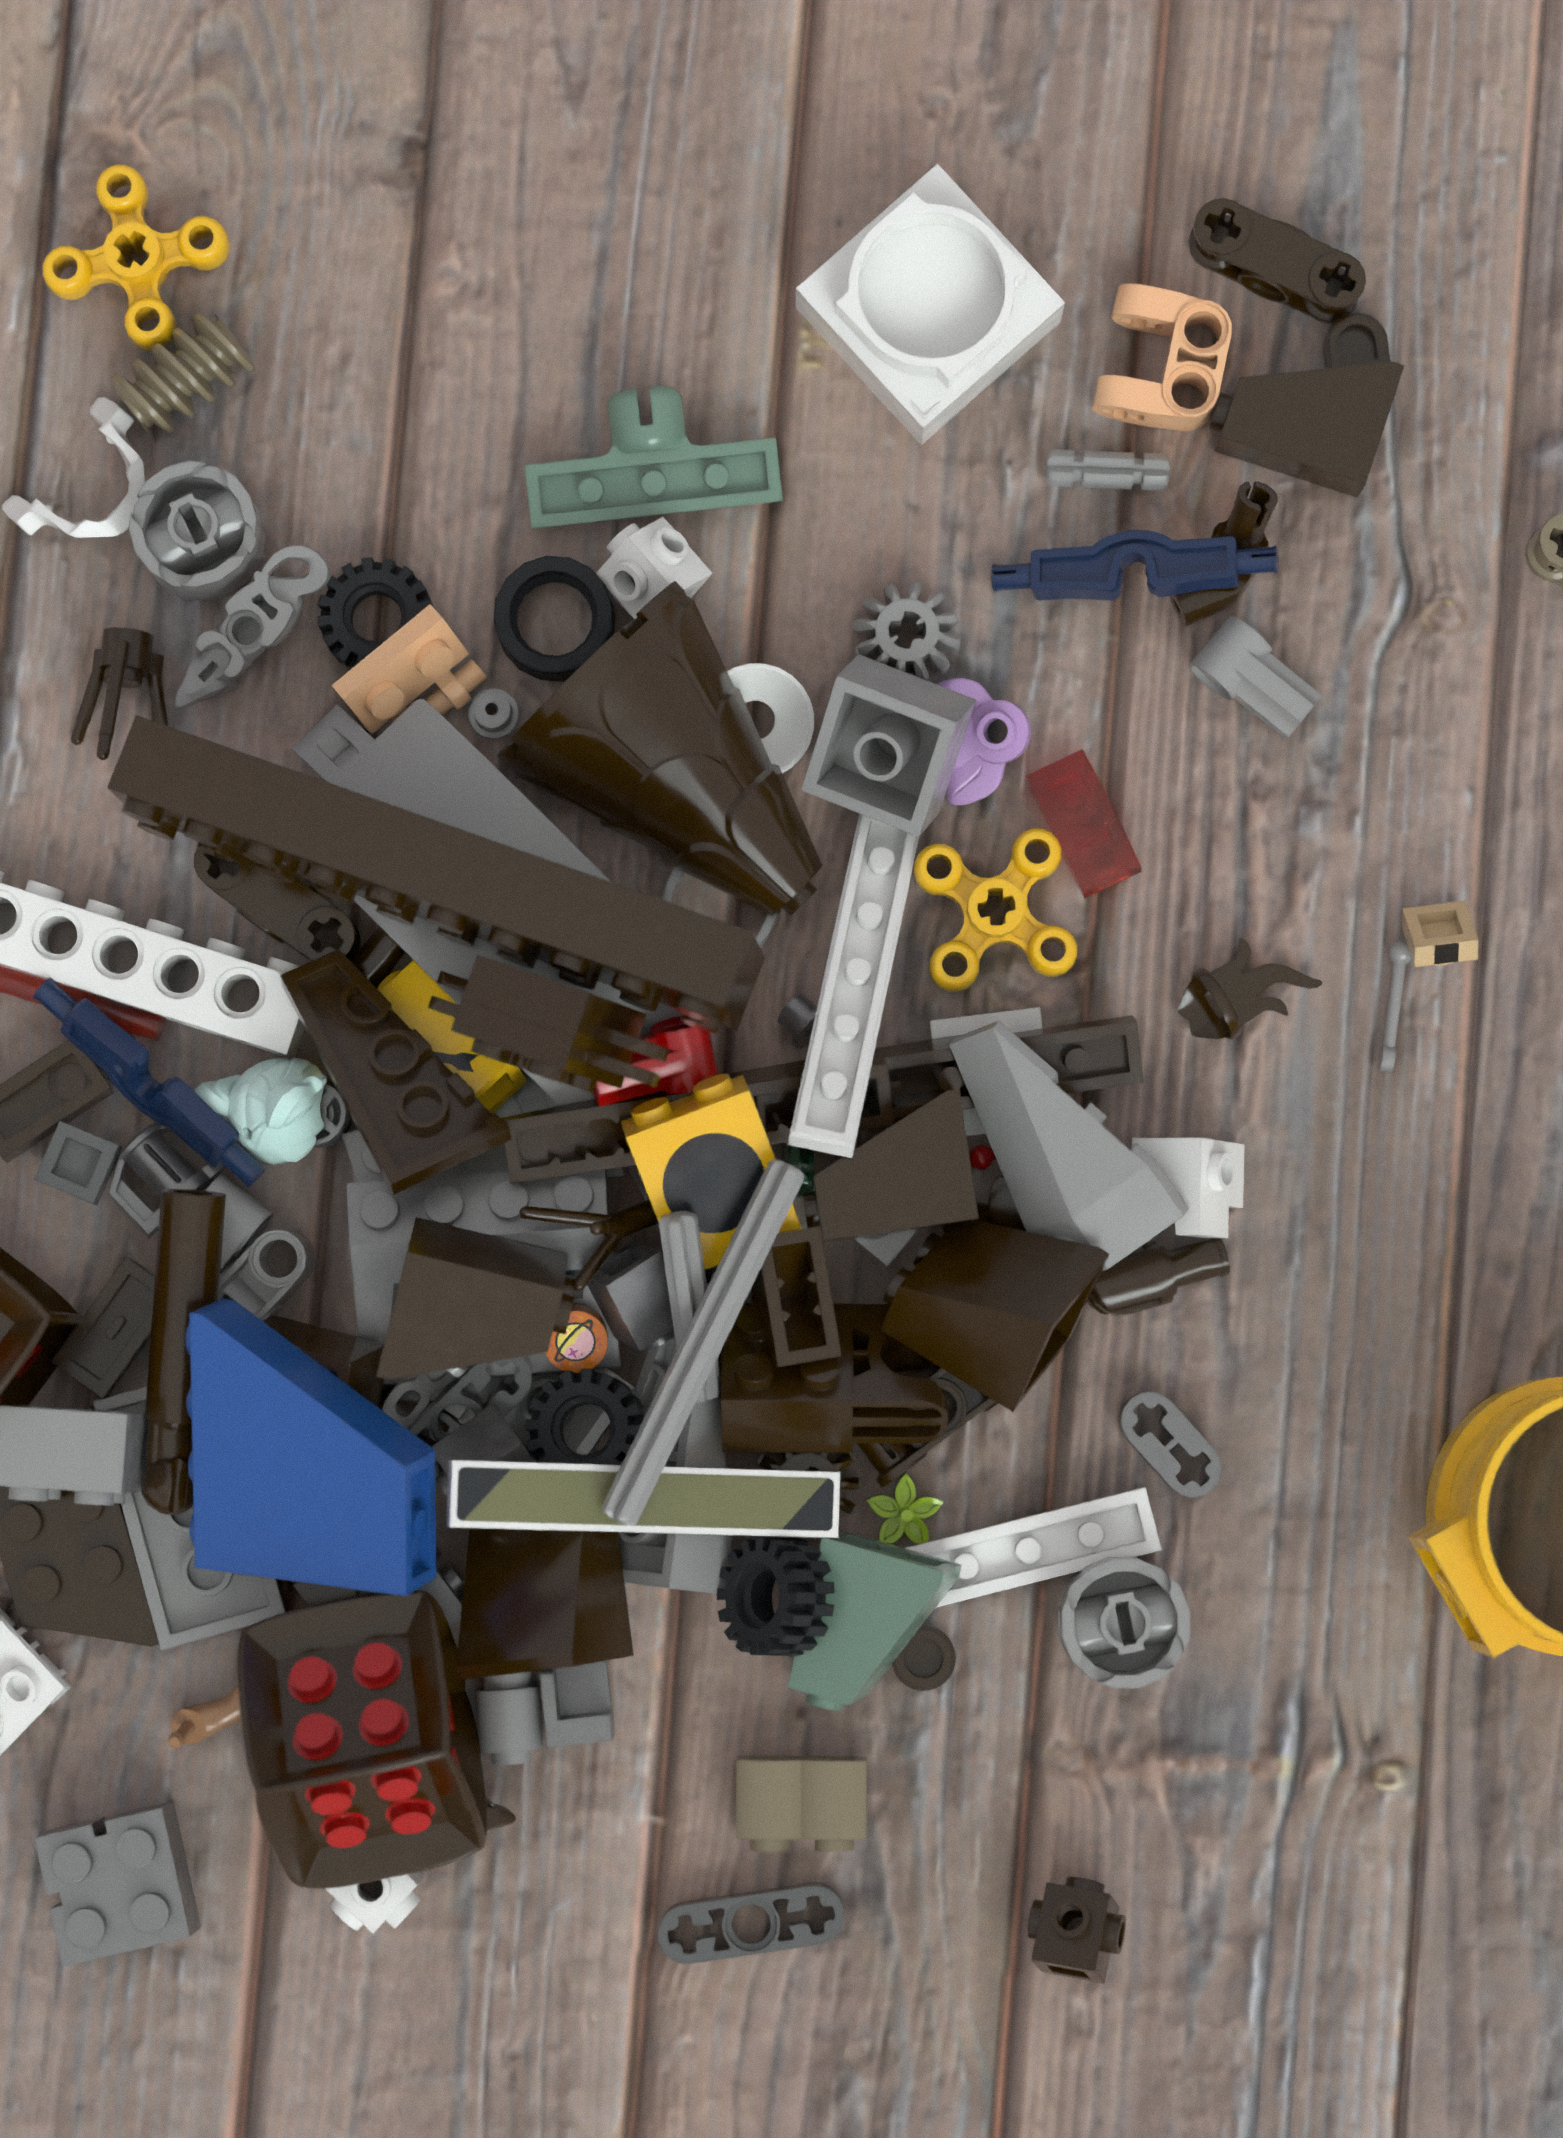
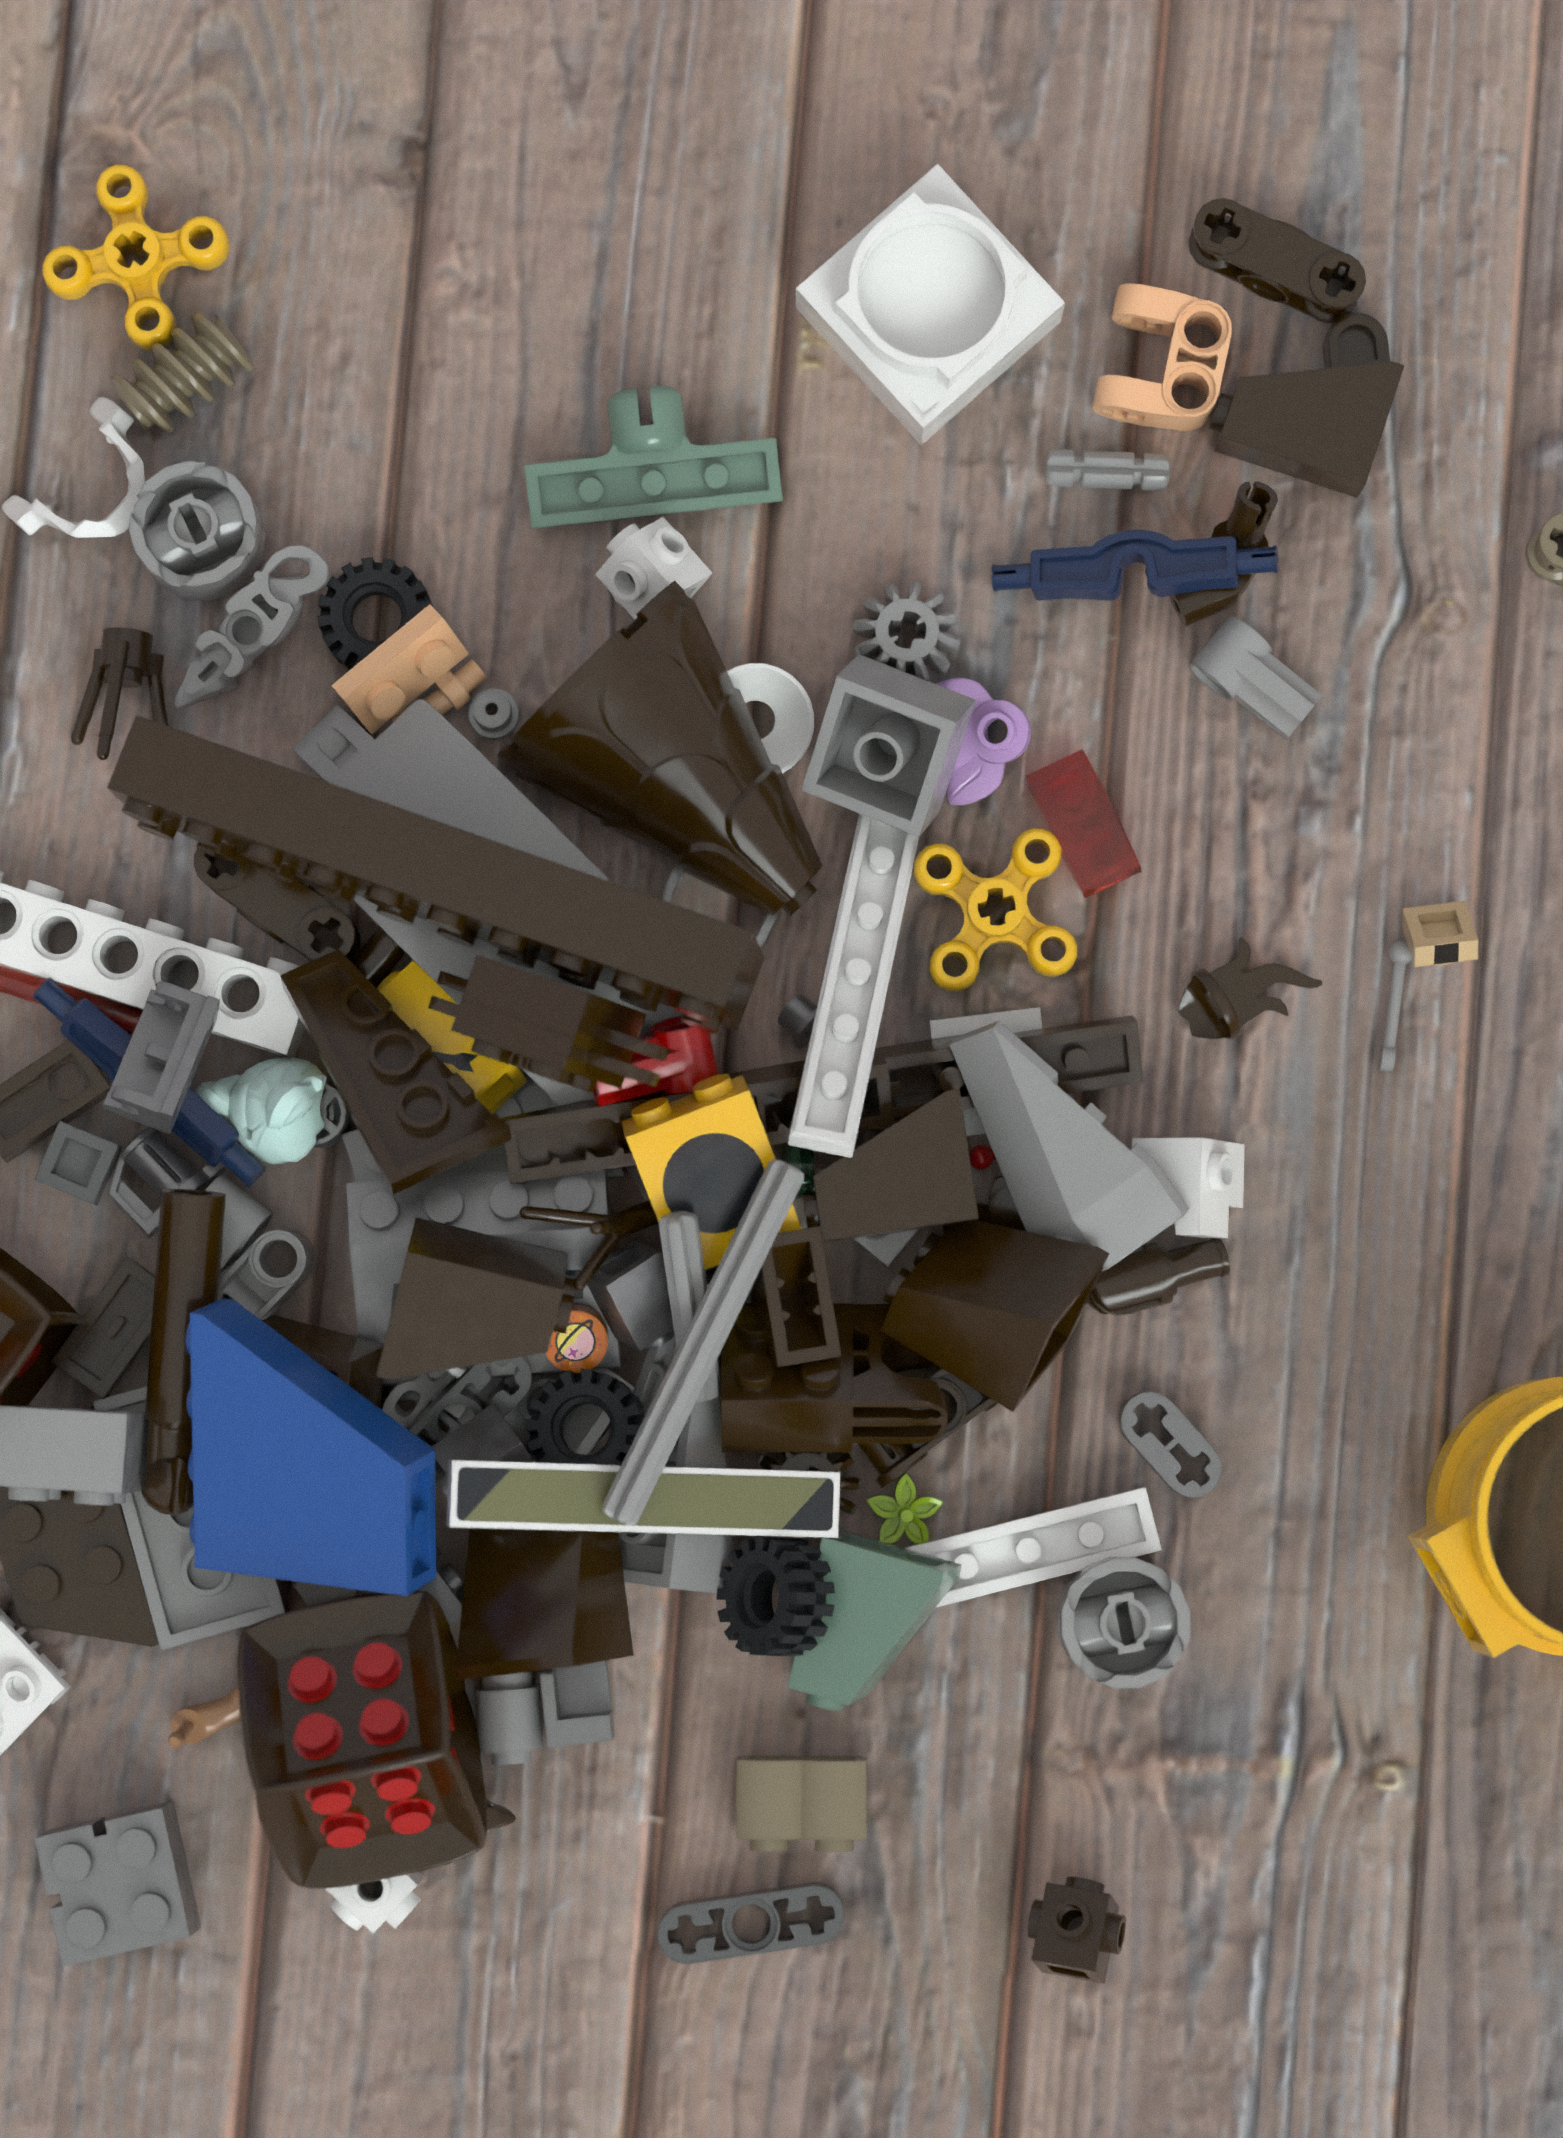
black tyre [493,556,615,682] -> none
dark brown tile [892,1625,956,1691] -> none
none -> flat silver hinge [103,981,220,1134]

